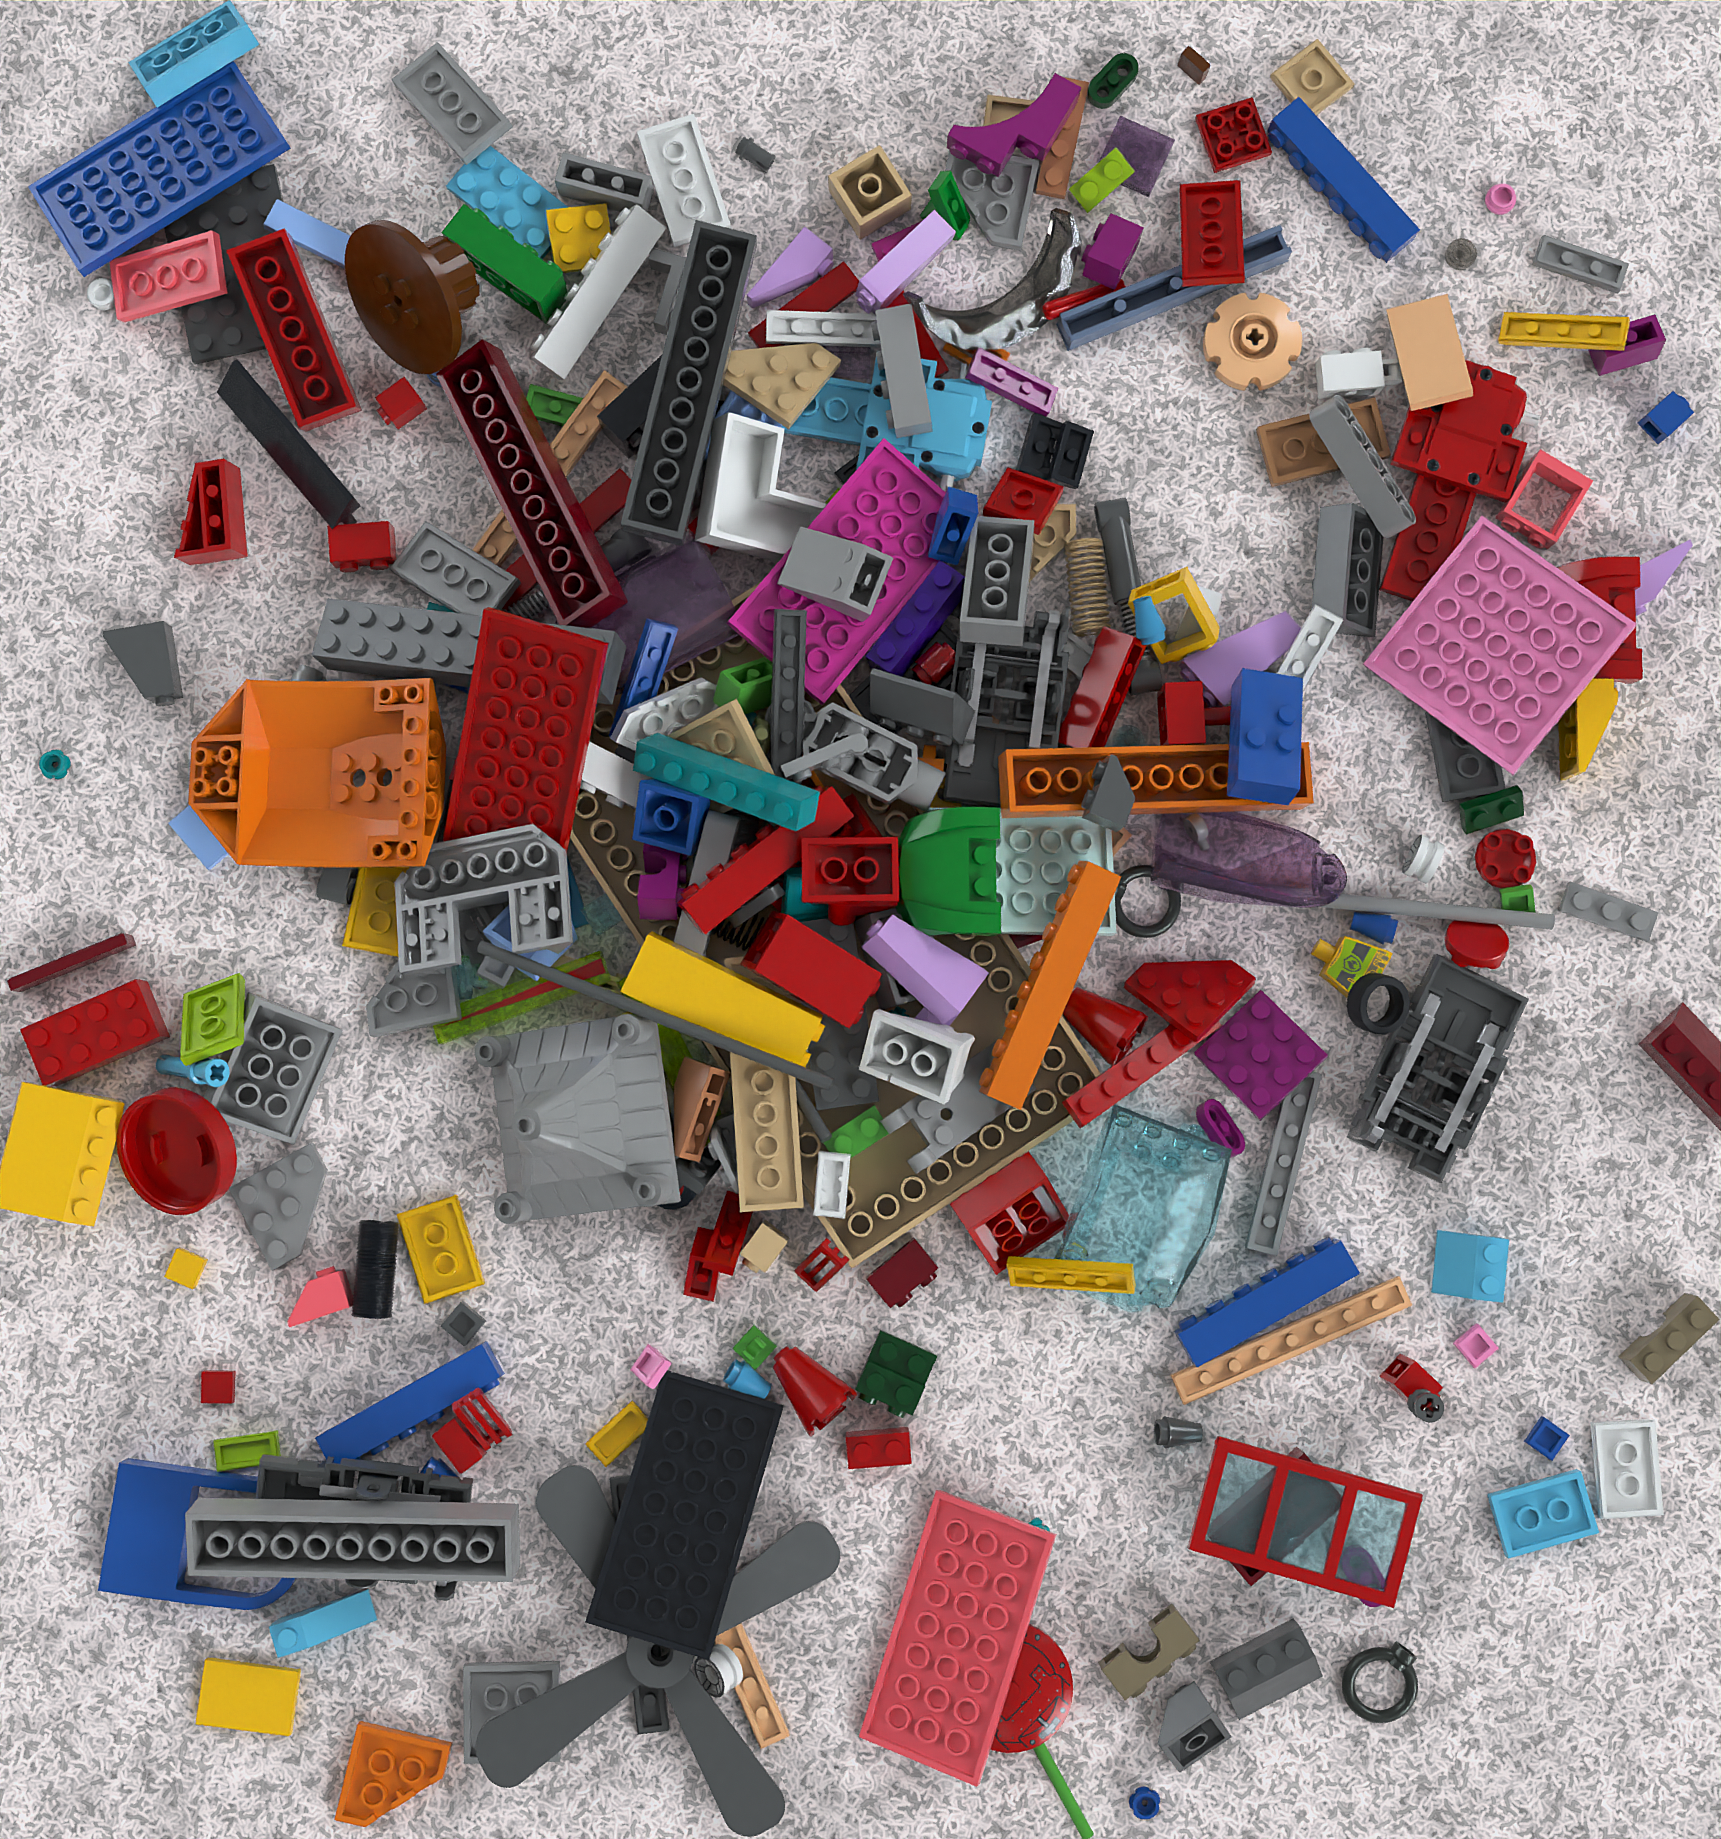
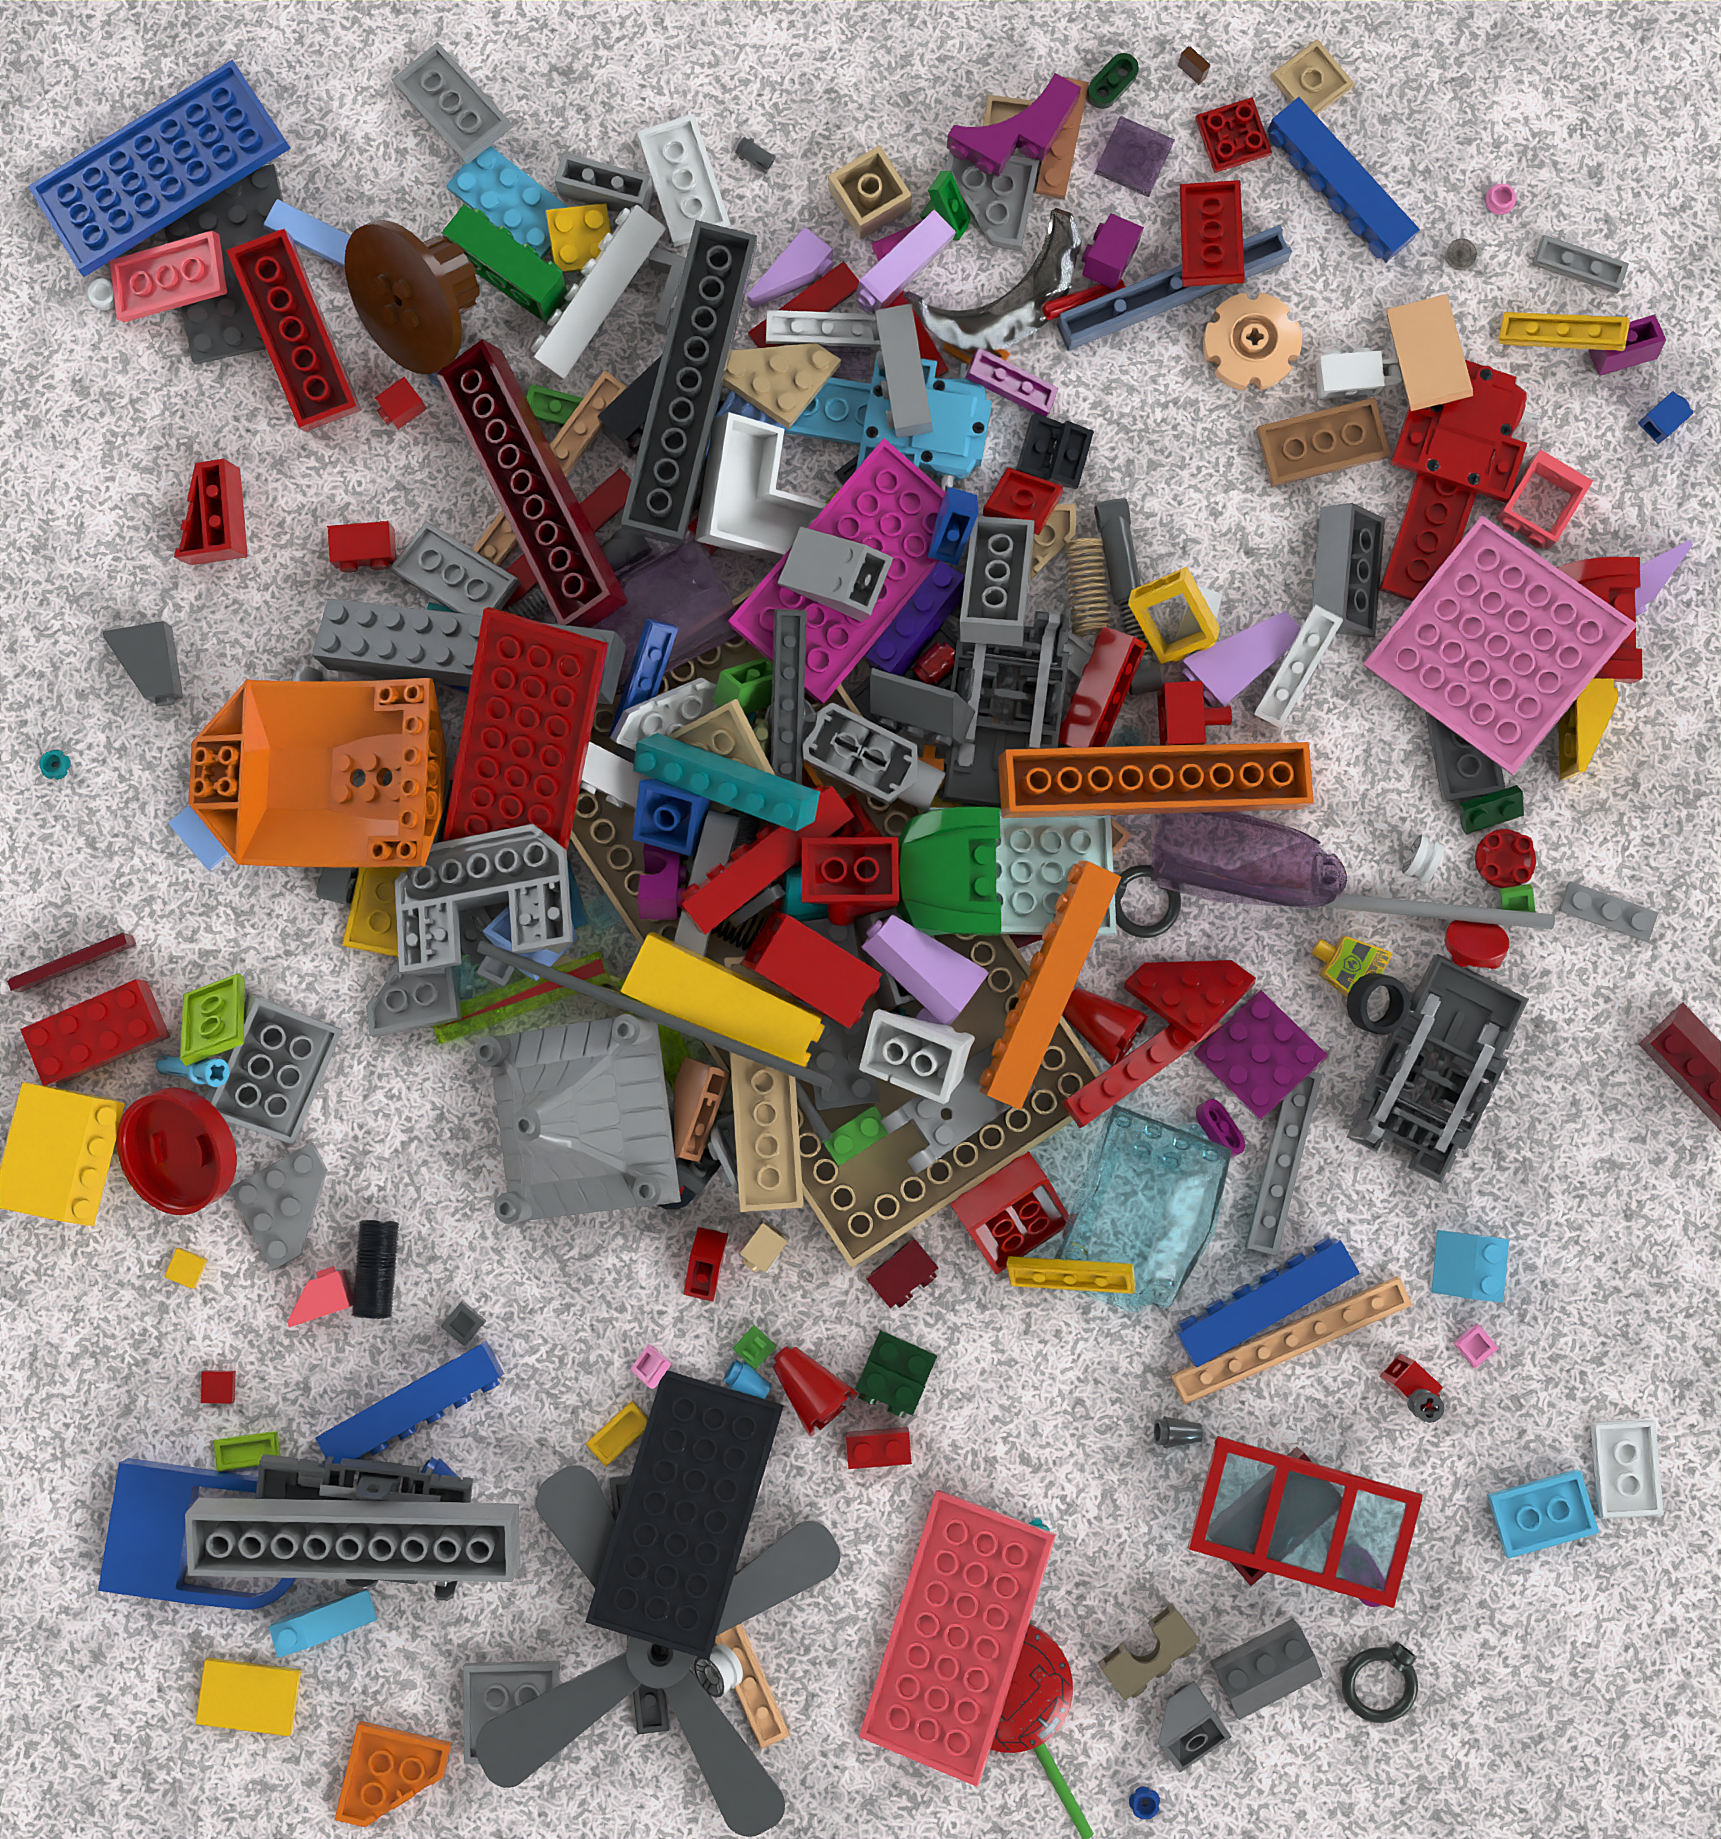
medium azure slope [128,0,259,108] -> none
black slope [217,359,360,529] -> none
yellow tile [397,1195,485,1304] -> none
red piece [432,1416,487,1474] -> none
red tile [452,1387,513,1451] -> none
red plate [702,1190,753,1276] -> none
light grey plate [781,733,868,783] -> none
red tile [794,1238,850,1292] -> none
white plate [813,1151,851,1219] -> none
lime plate [1069,147,1135,213] -> none
dark grey slope [1081,754,1136,832] -> none
dark azure cone [1133,596,1166,645] -> none
light grey piece [1183,813,1210,851] -> none
blue brick [1227,668,1303,805] -> none
light grey beam [1309,395,1416,539] -> none
blue cone [1350,912,1398,945] -> none
blue tile [1524,1416,1570,1461] -> none
dark tan arch [1618,1293,1720,1384] -> none

